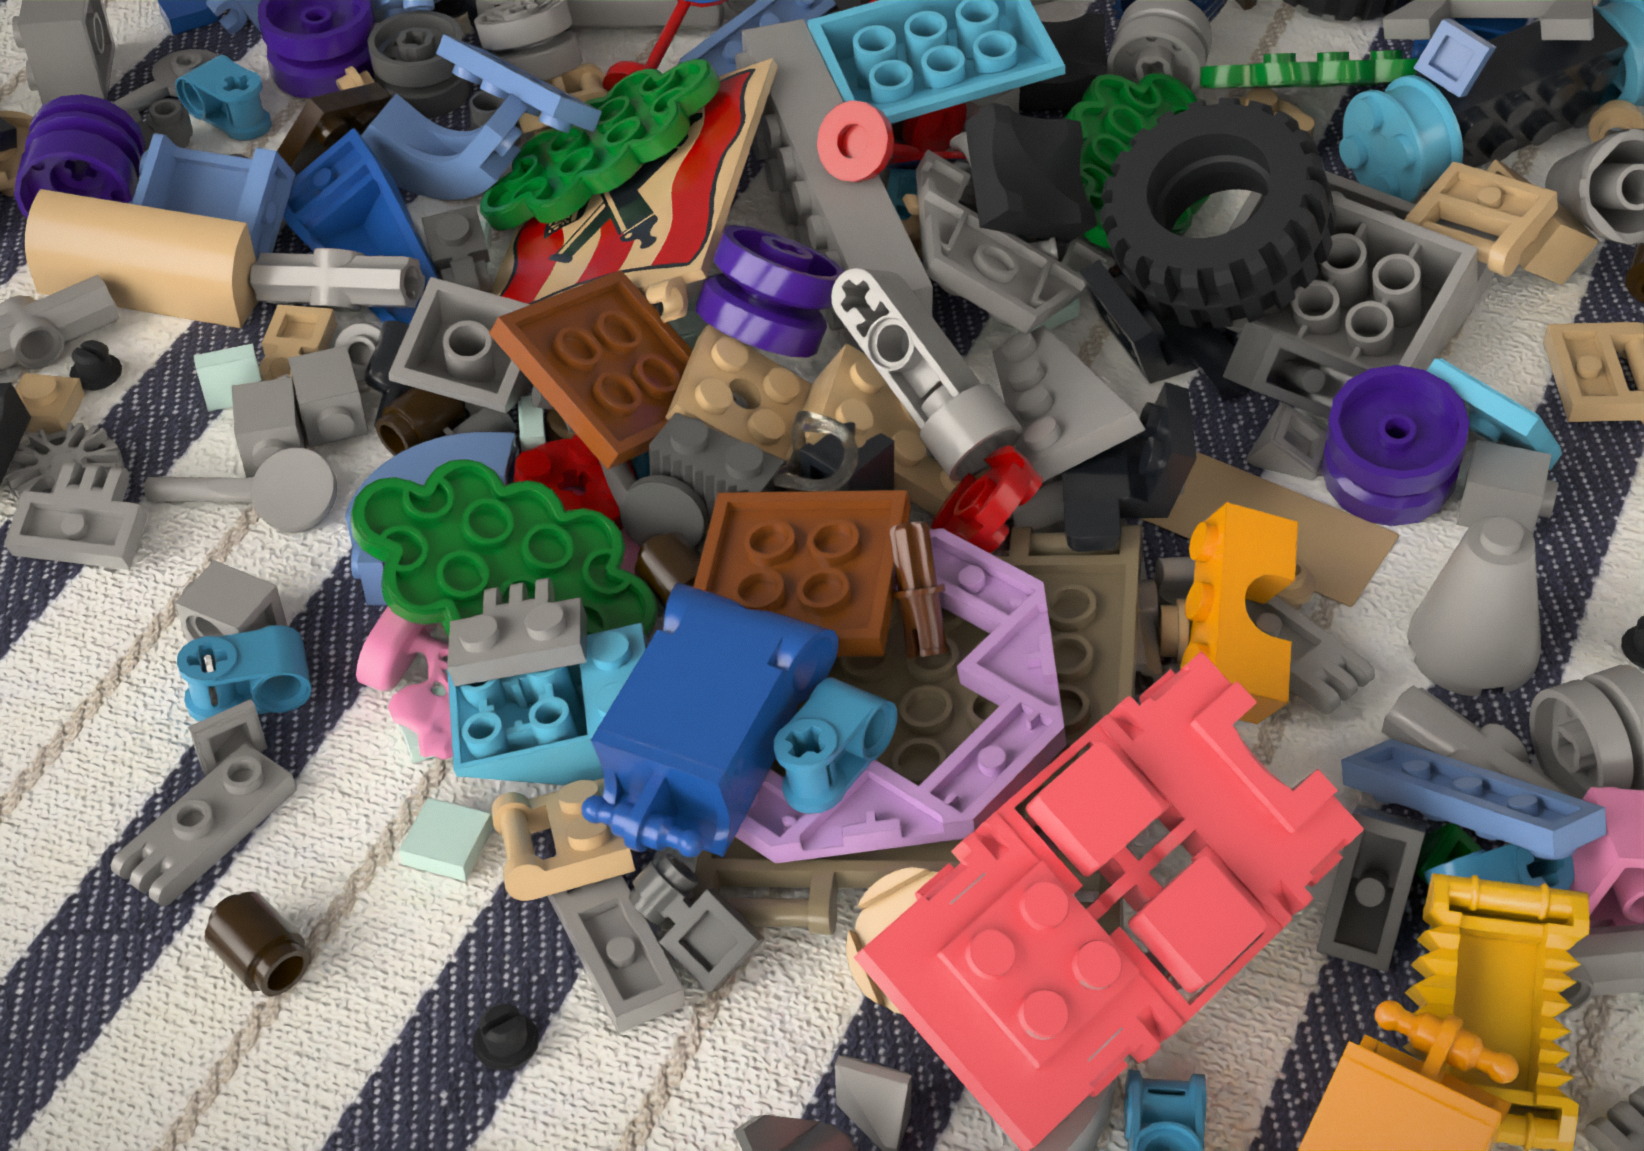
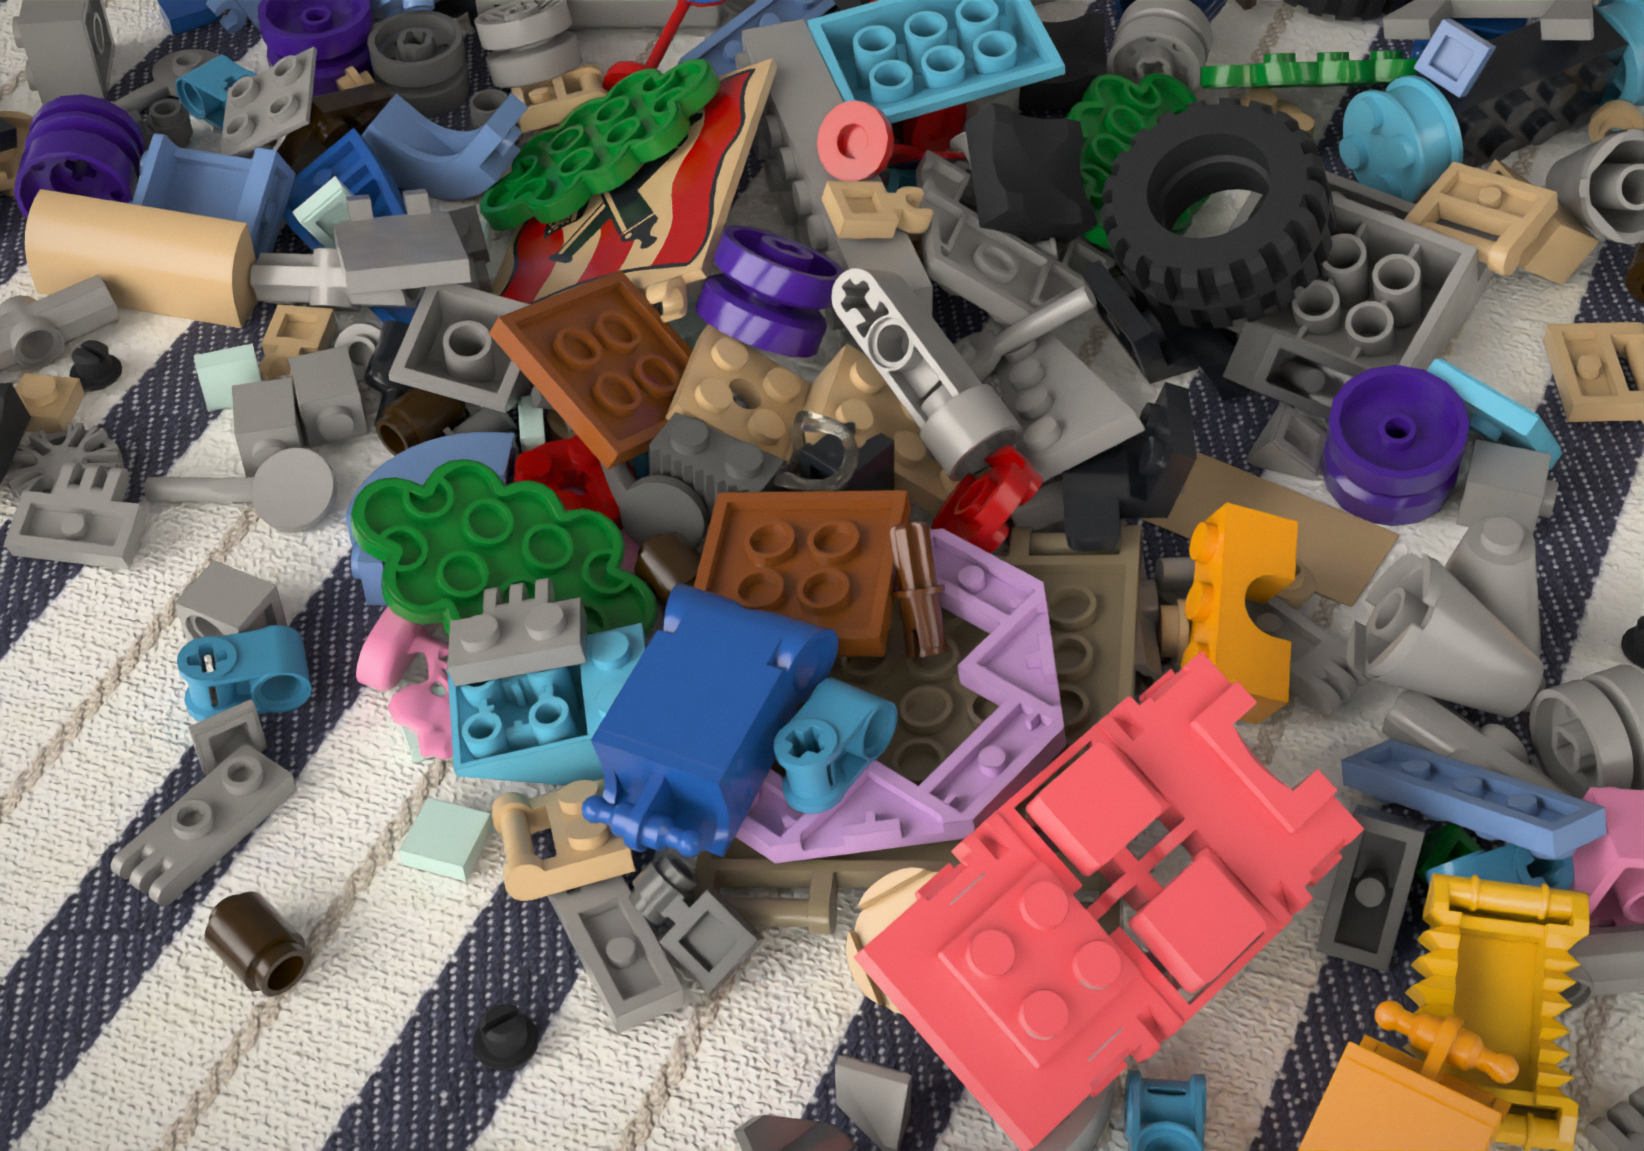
medium blue plate [436,34,602,133] -> none
none -> light grey hinge [219,47,317,159]
none -> light aqua tile [293,176,355,249]
none -> light grey tile [333,189,471,295]
none -> tan plate [821,181,934,240]
none -> light grey piece [935,285,1097,391]
none -> light grey cone [1346,553,1546,718]

